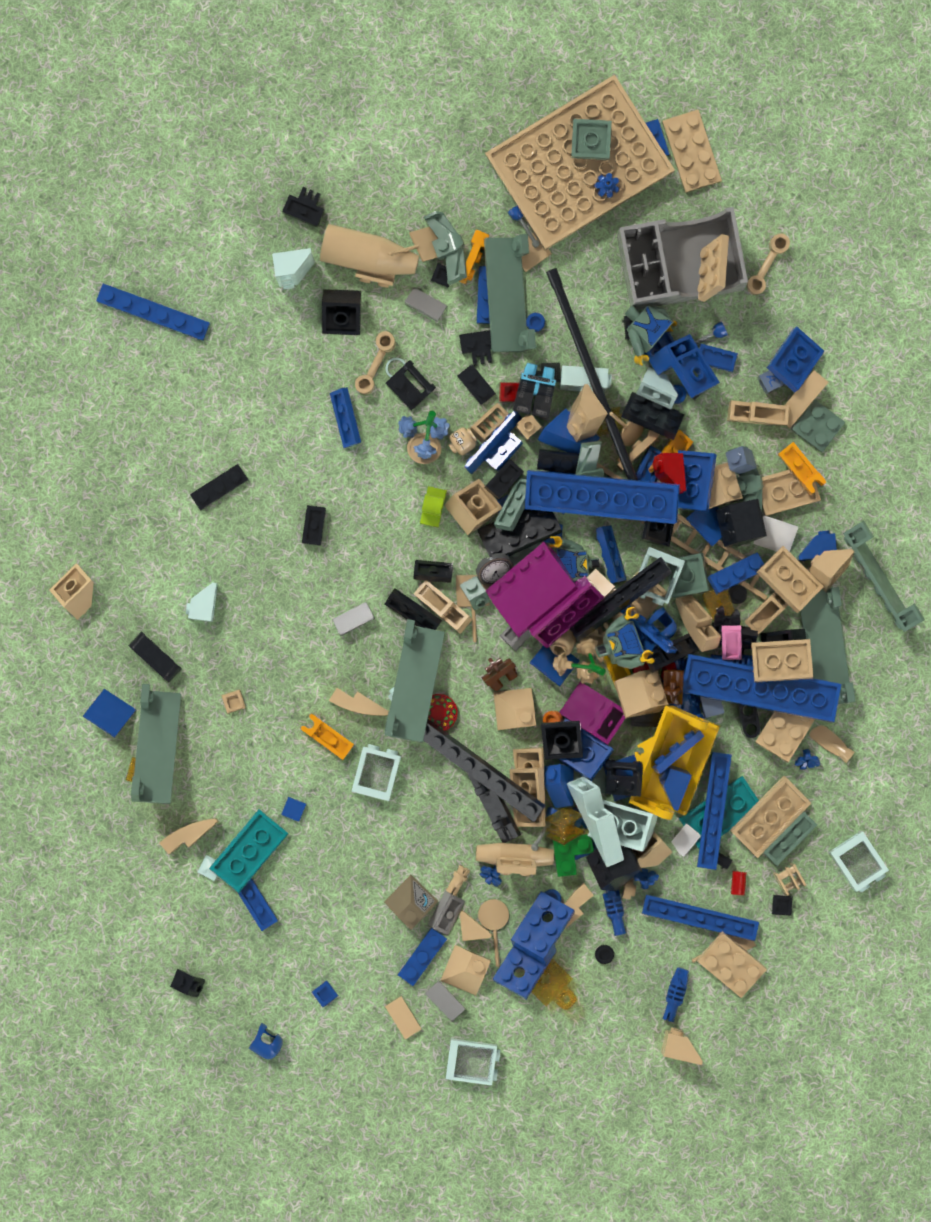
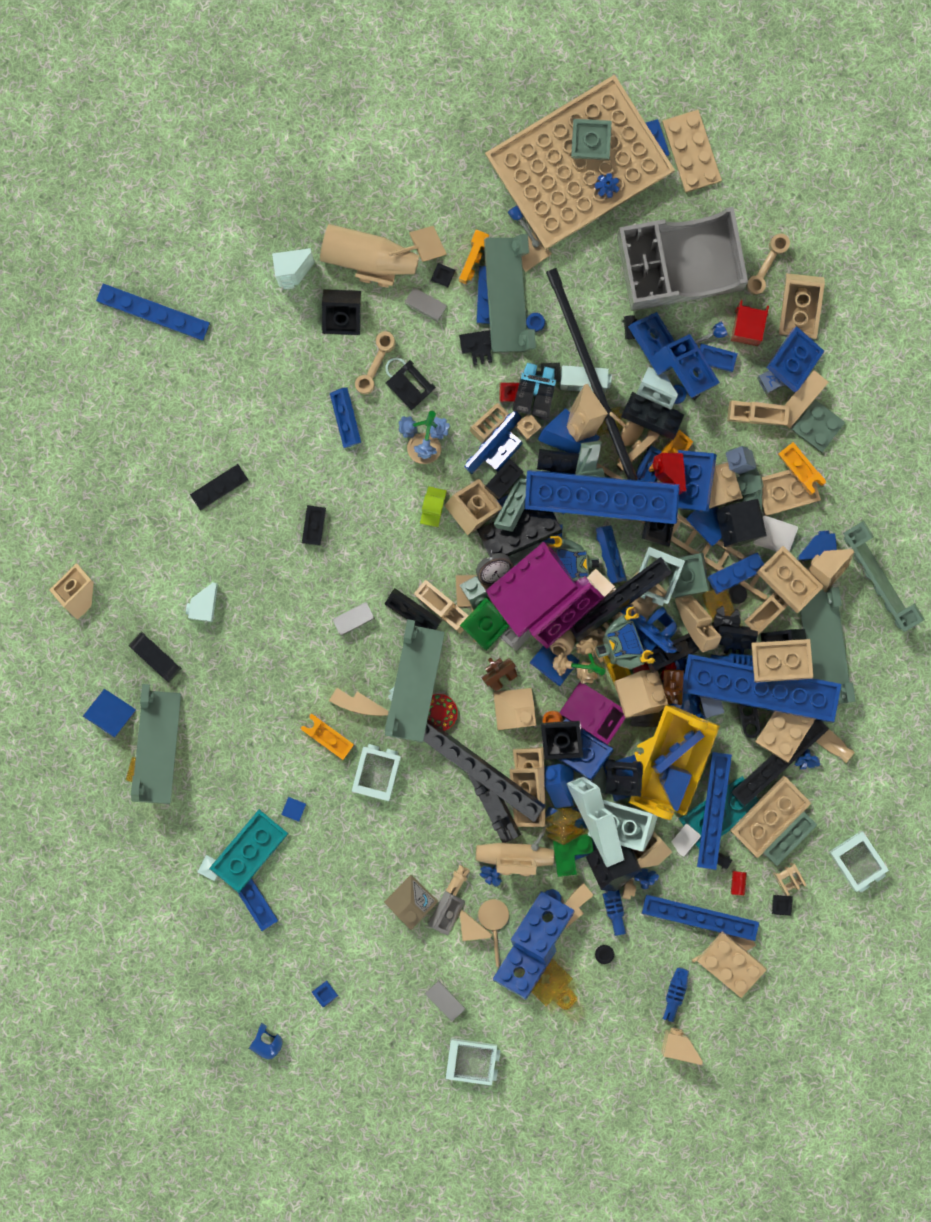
tan slope [159,818,219,854] -> none
black bracket [170,969,205,997] -> none
tan tile [221,690,246,714] -> none
black hinge [282,187,325,227] -> none
tan tile [385,996,422,1039] -> none
blue plate [398,928,447,986] -> none
black plate [413,560,453,583] -> none
sand green plate [424,211,467,285] -> none
tan slope [440,945,491,995] -> none
tan head [448,427,477,456] -> none
black plate [457,364,496,406] -> none
sand green torso [625,306,677,366] -> none
tan plate [697,234,729,302] -> none
bright pink tile [722,626,742,660] -> none
none -> green tile [460,598,509,651]
none -> red piece [731,300,769,346]
none -> black plate [731,719,829,807]
none -> tan slope [779,273,825,339]

